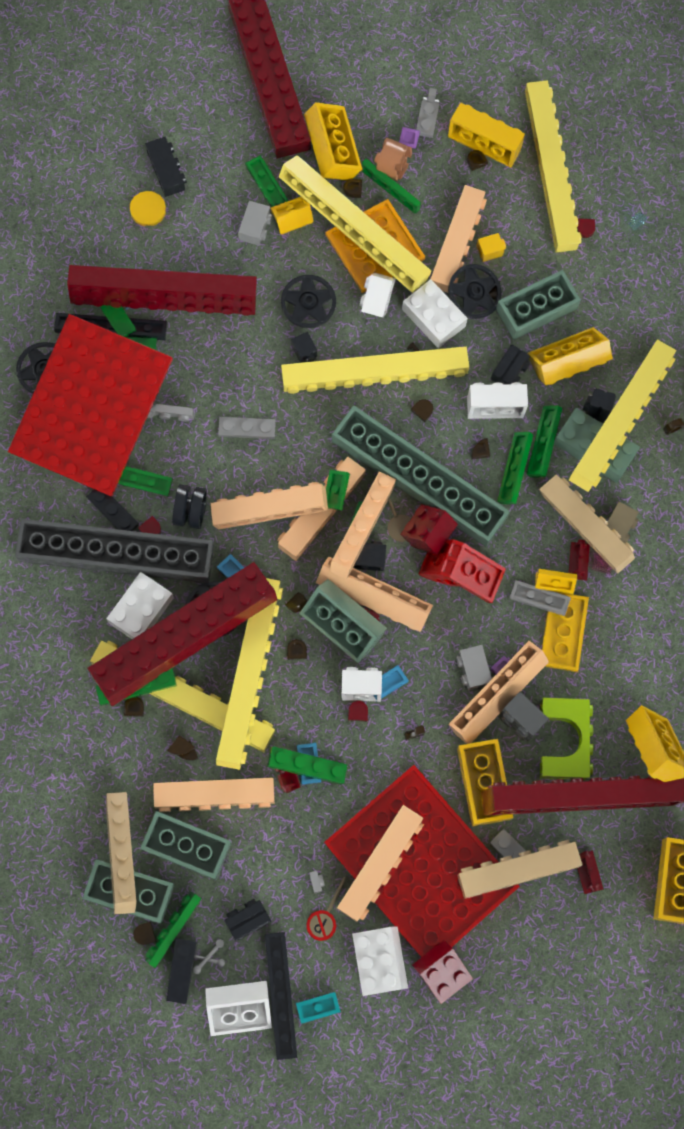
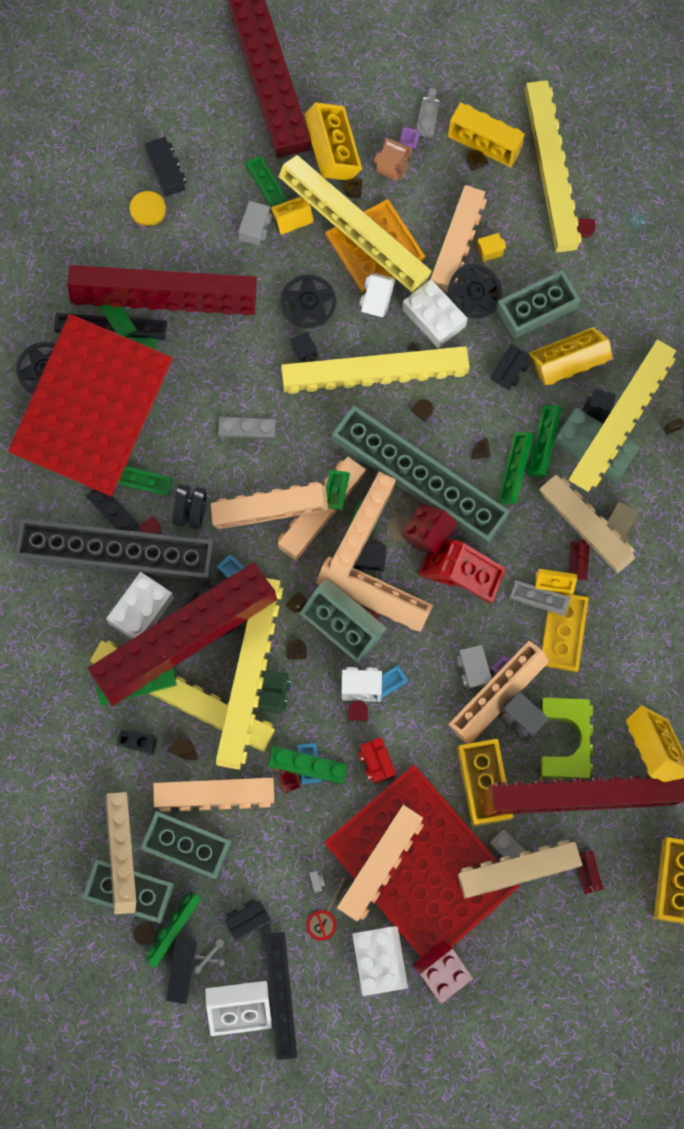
dark brown tile [124,697,144,717] -> none
light grey hinge [147,404,195,422] -> none
teal plate [296,992,341,1024] -> none
green tile [362,159,421,214] -> none
dark brown tile [404,725,425,741] -> none
white brick [467,382,528,419] -> none
clear pink tile [591,552,612,575] -> none
none -> black leg [117,730,158,756]
none -> clear green piece [258,669,292,715]
none -> red brick [357,737,396,784]

